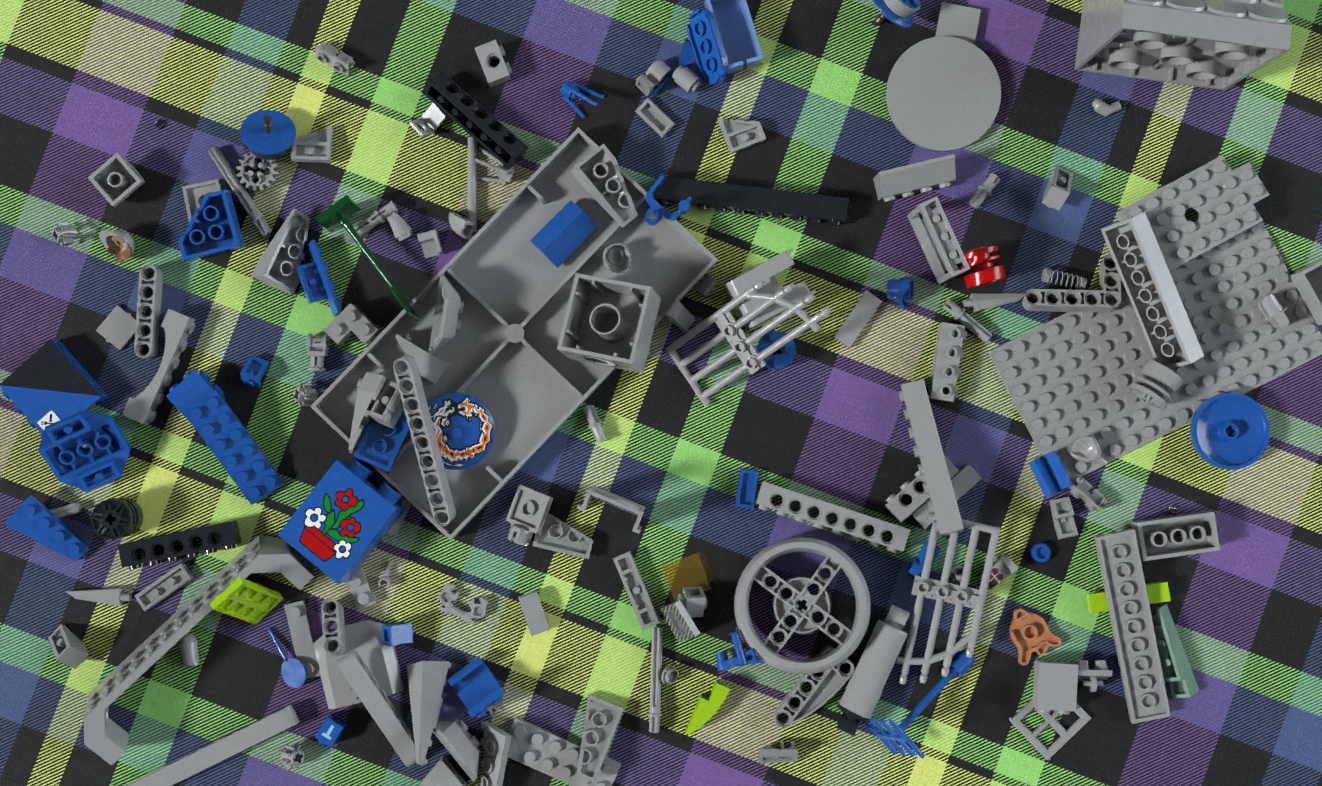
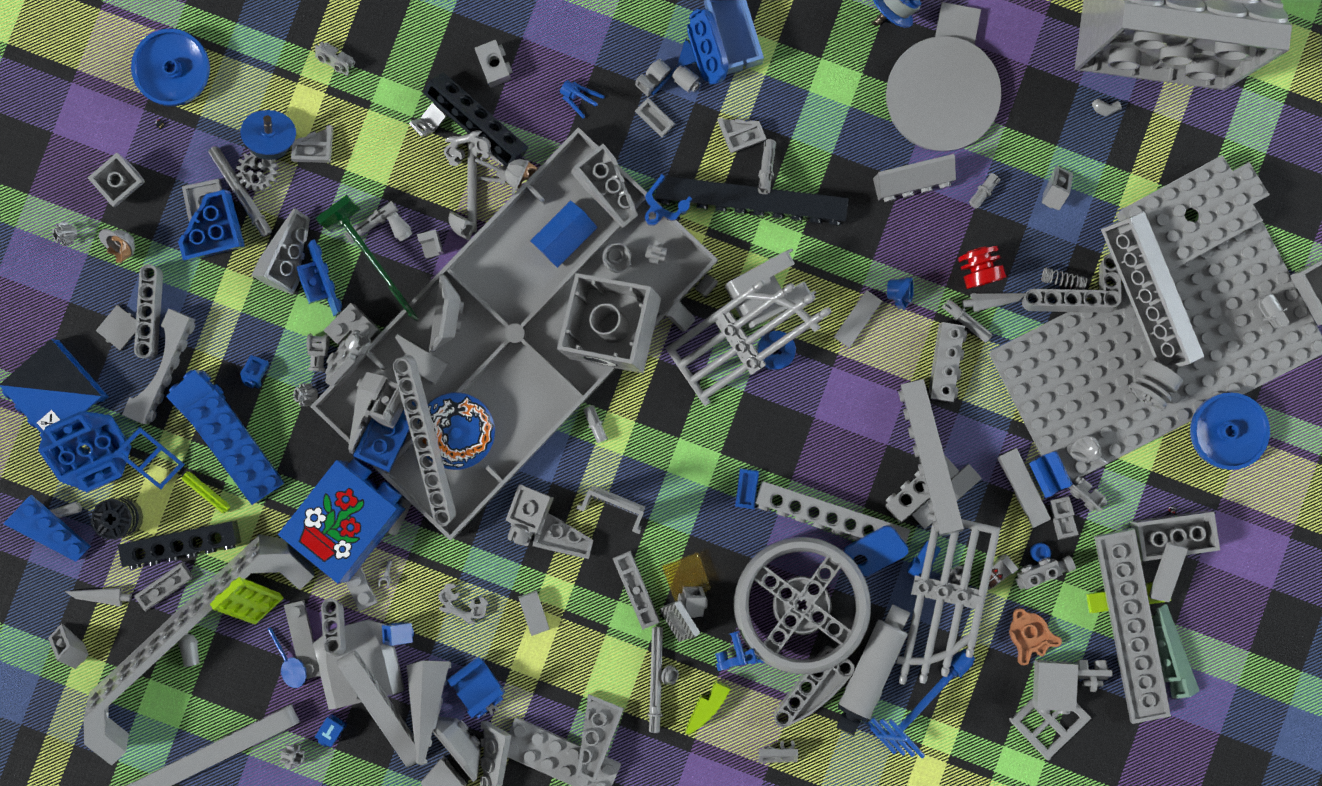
light grey window [907,197,970,285] -> none
none -> blue window [115,427,185,490]
none -> blue dish [131,29,210,106]
none -> lime axle [181,472,231,514]
none -> light grey plate [325,330,371,386]
none -> light grey helmet [444,130,492,166]
none -> light grey piece [505,159,538,195]
none -> light grey gear [645,240,667,265]
none -> light grey pin [758,139,776,194]
none -> blue piece [844,525,908,576]
none -> light grey slope [998,448,1051,528]
none -> light grey brick [1016,556,1076,589]
none -> light grey tile [1149,542,1188,602]

